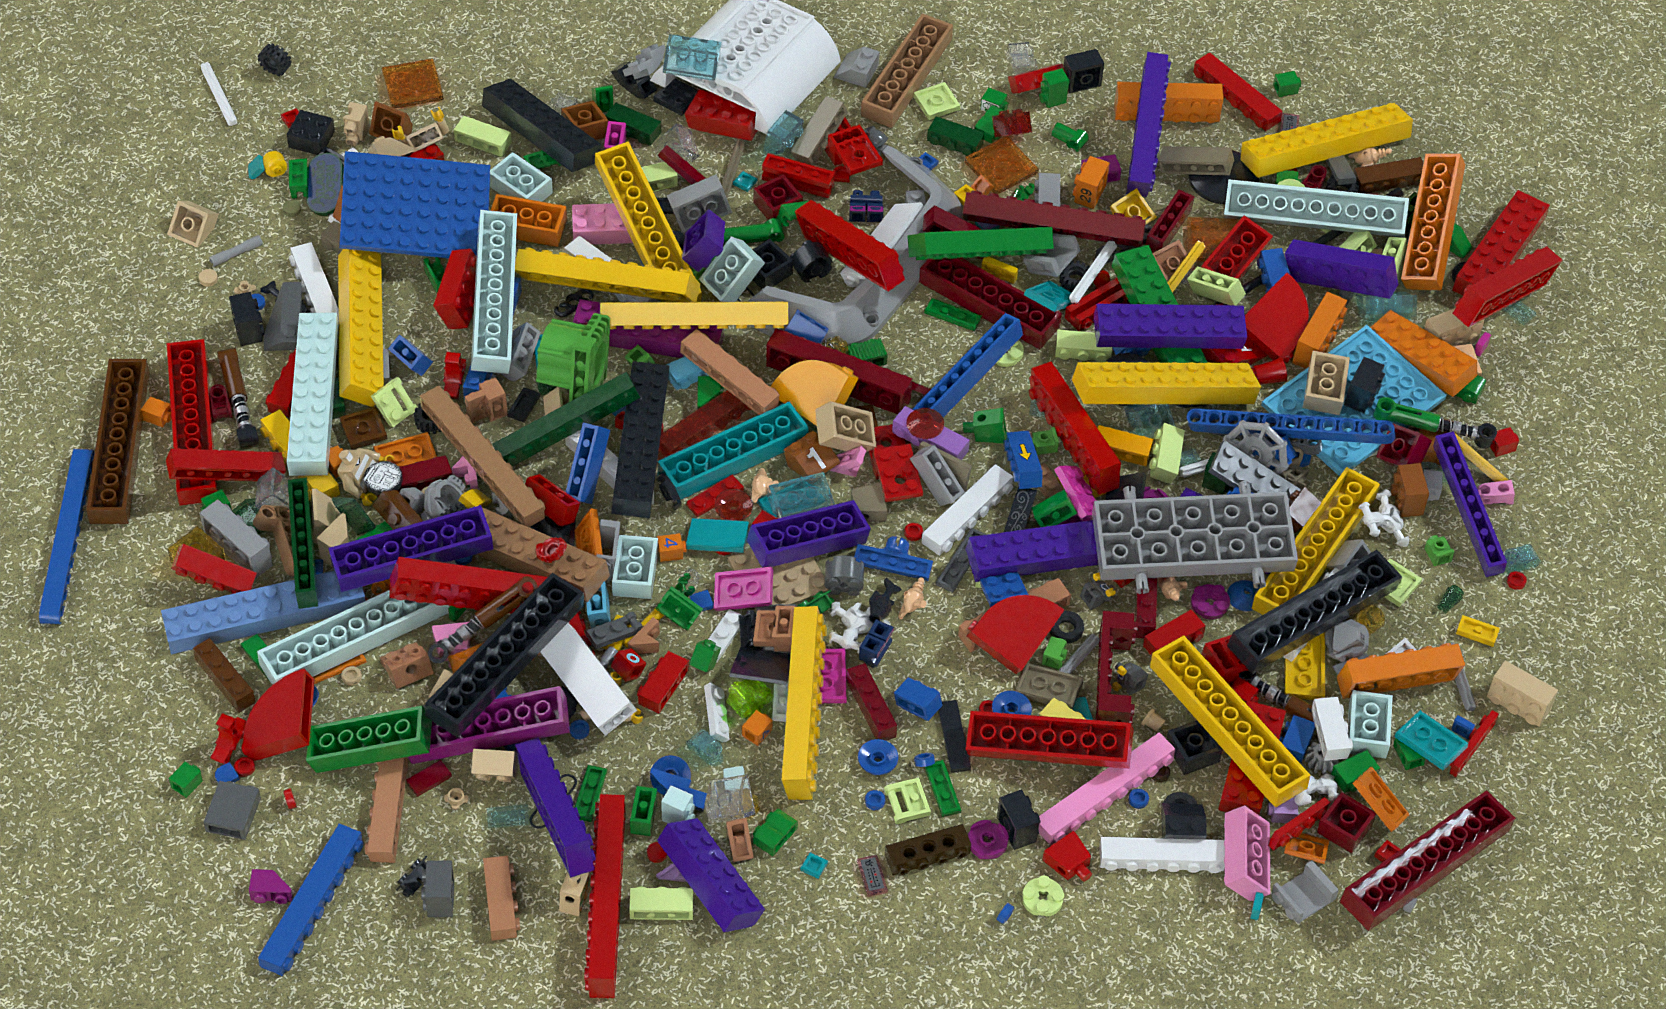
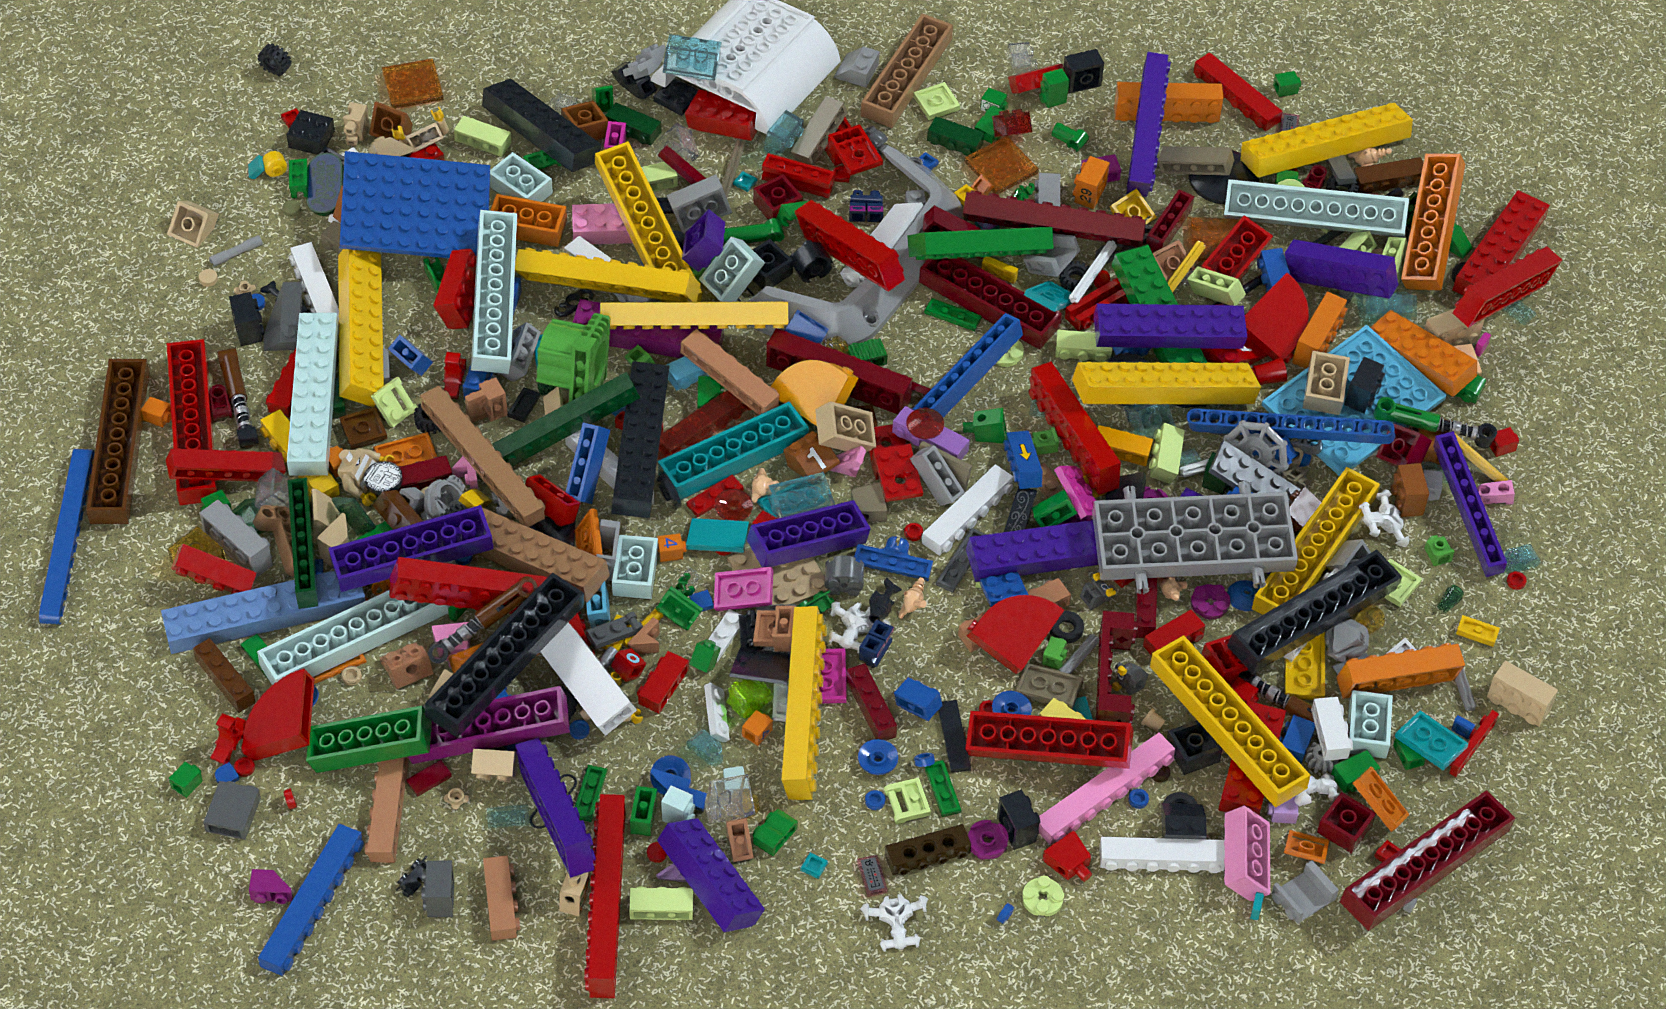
white axle [201,62,237,126] -> none
red hair [536,537,567,563] -> none
red plate [1268,797,1331,851] -> none
none -> white piece [860,894,928,952]

